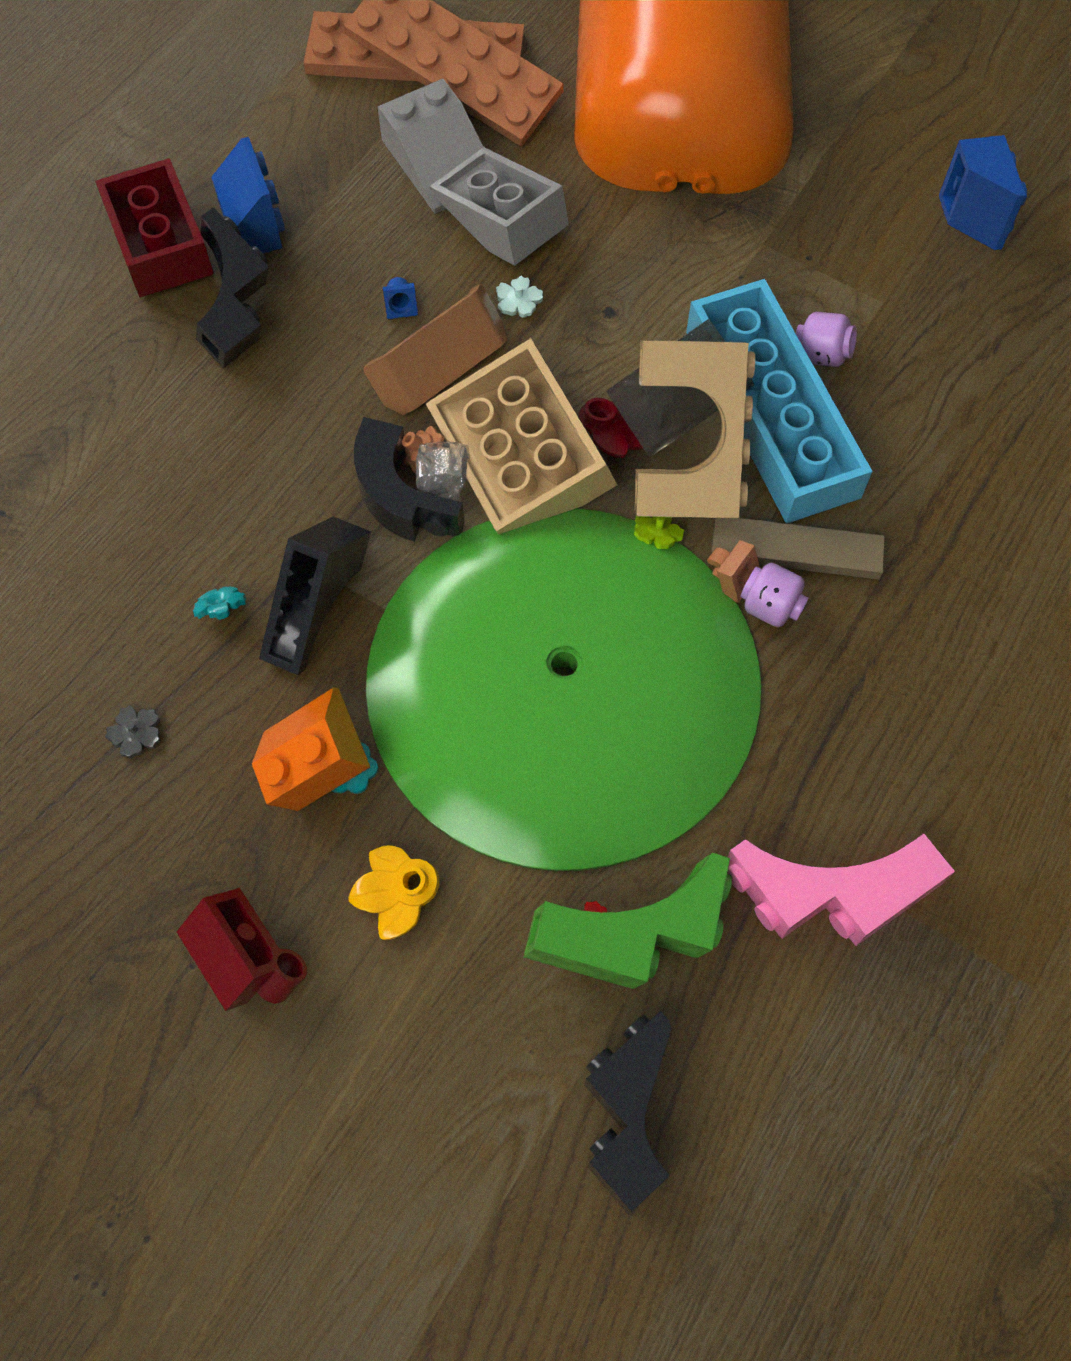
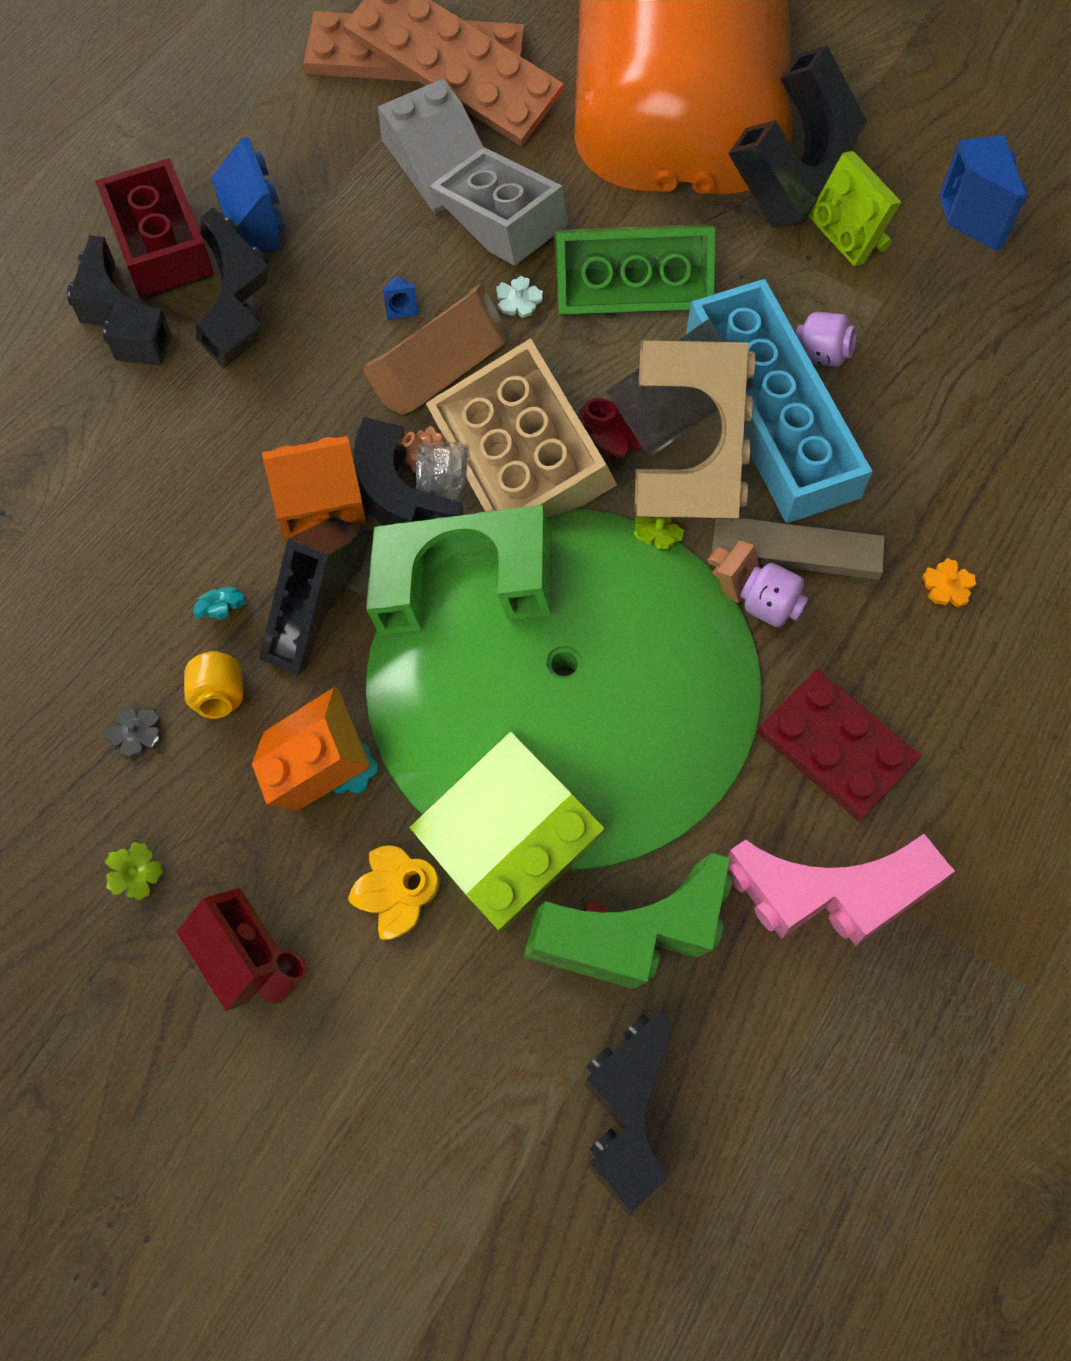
none -> black arch [67,235,171,366]
none -> lime plant [104,842,163,900]
none -> yellow head [184,651,243,719]
none -> orange slope [262,436,366,540]
none -> bright green arch [366,505,552,635]
none -> slope [409,732,607,931]
none -> bright green slope [555,224,715,315]
none -> black arch [728,45,867,227]
none -> dark red plate [757,668,922,822]
none -> lime plate [808,151,902,266]
none -> light orange plant [922,558,976,607]

